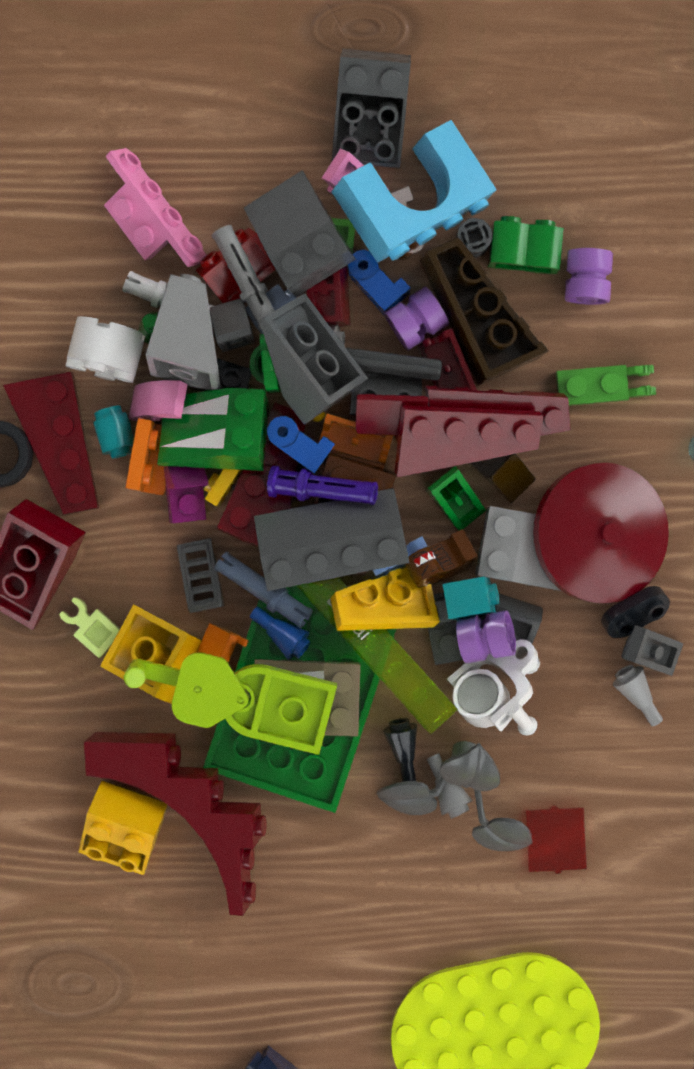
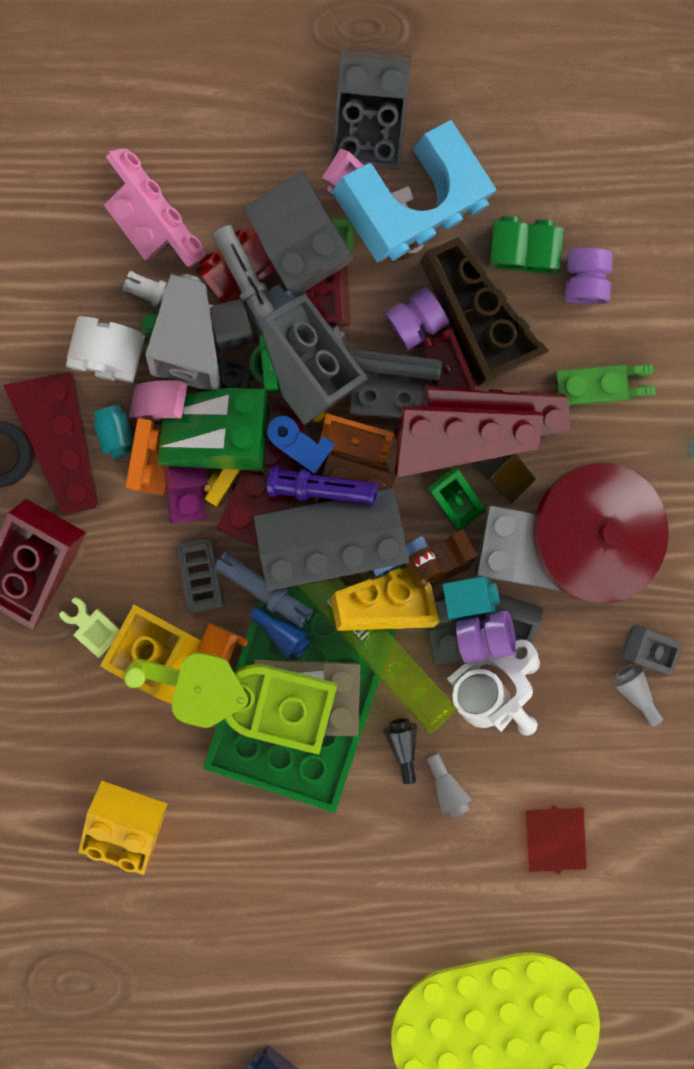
dark red arch [84,732,267,916] -> none
blue leg [348,250,410,316] -> none
dark red slope [356,394,428,435] -> none
dark grey plant [376,741,533,852] -> none
dark grey wheel [456,218,492,258] -> none
black plate [601,586,670,638] -> none

